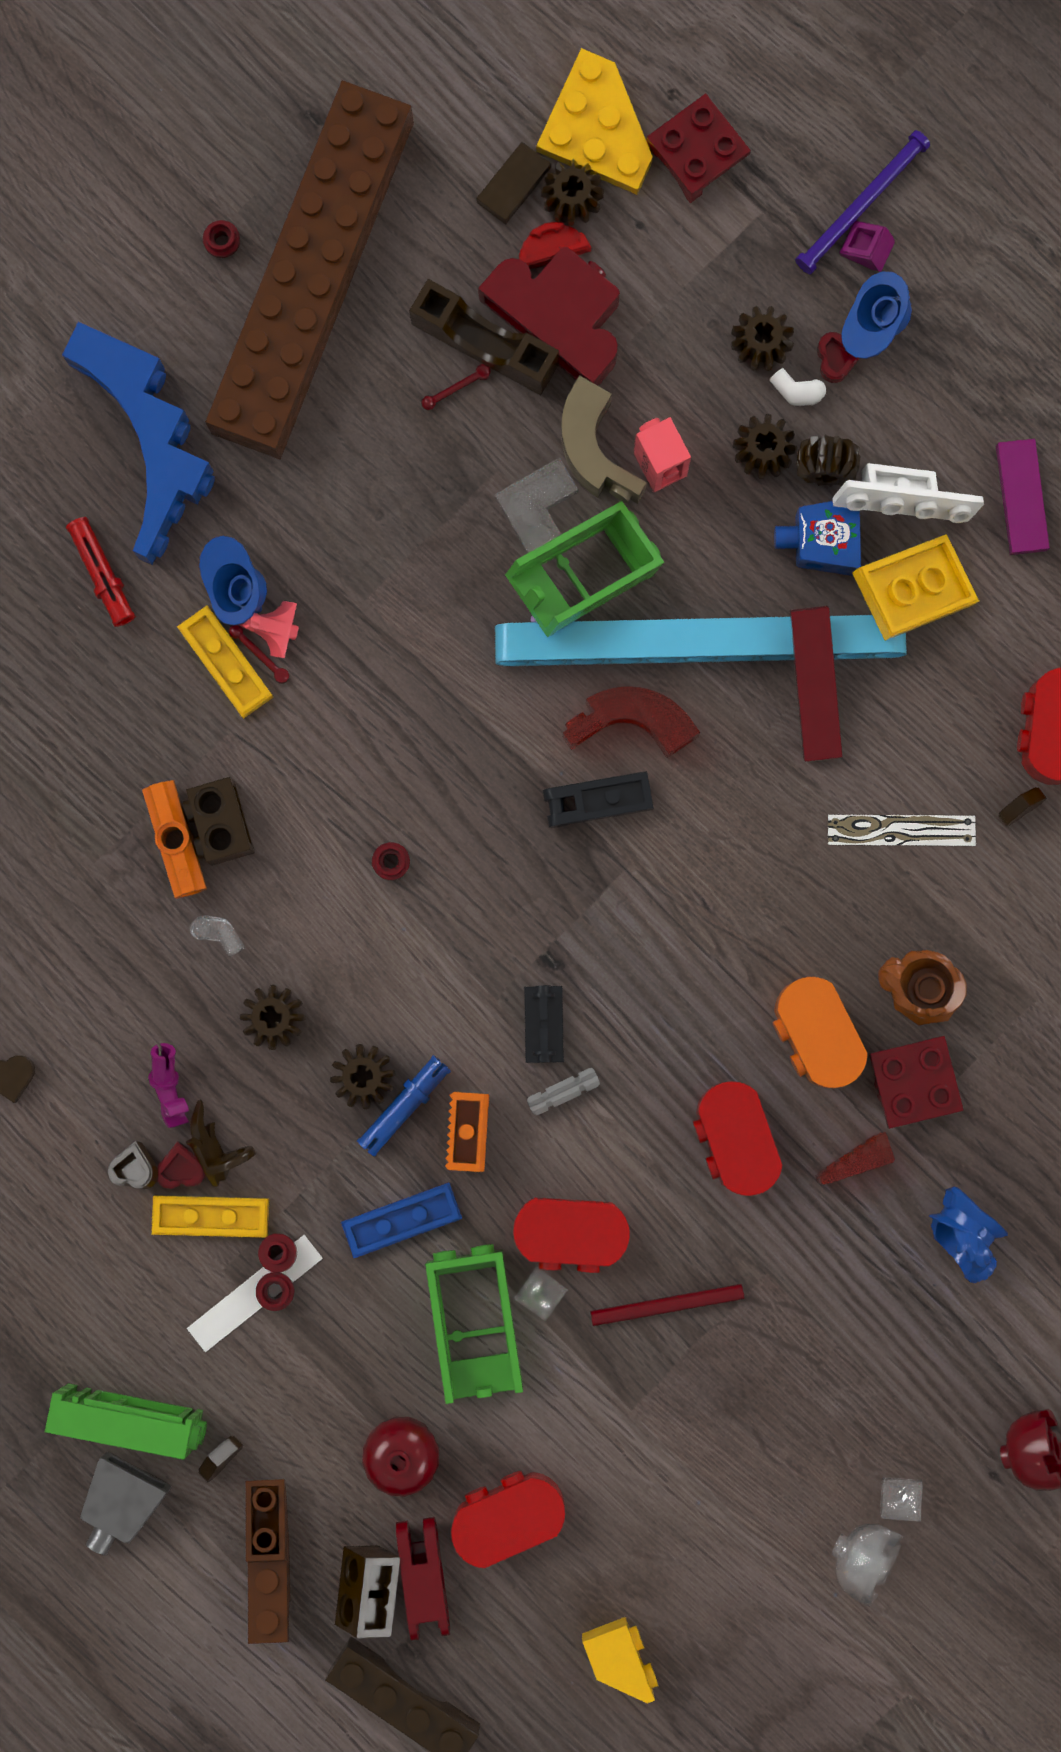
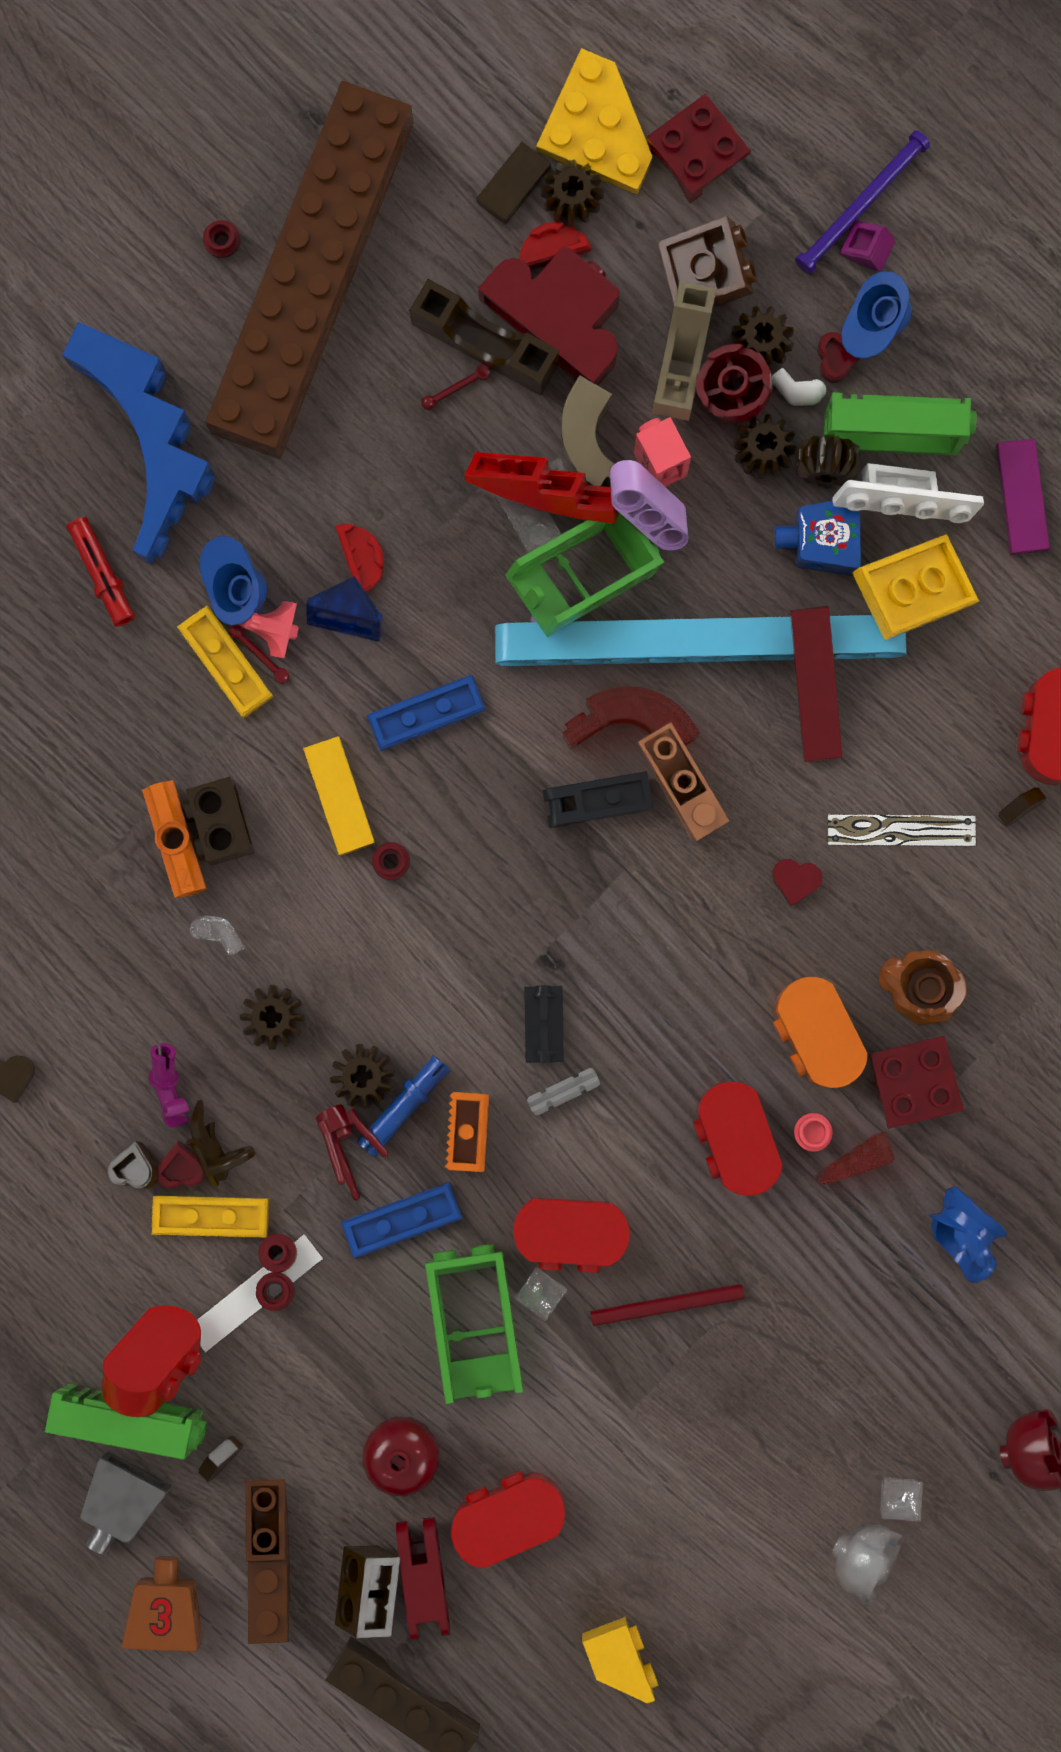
none -> red brick [102,1305,202,1417]
none -> dark orange torso [122,1556,202,1652]
none -> yellow tile [303,736,375,856]
none -> clear blue slope [306,576,382,642]
none -> dark red plant [315,1104,389,1200]
none -> red tile [335,523,385,598]
none -> blue tile [367,675,486,751]
none -> red slope [464,452,619,524]
none -> lavender beam [610,460,688,551]
none -> nougat slope [638,722,729,841]
none -> dark tan arch [652,281,716,421]
none -> plate [658,216,757,306]
none -> dark red cylinder [696,344,772,423]
none -> dark red tile [772,859,822,906]
none -> coral plate [794,1113,833,1152]
none -> bright green door [823,392,977,456]

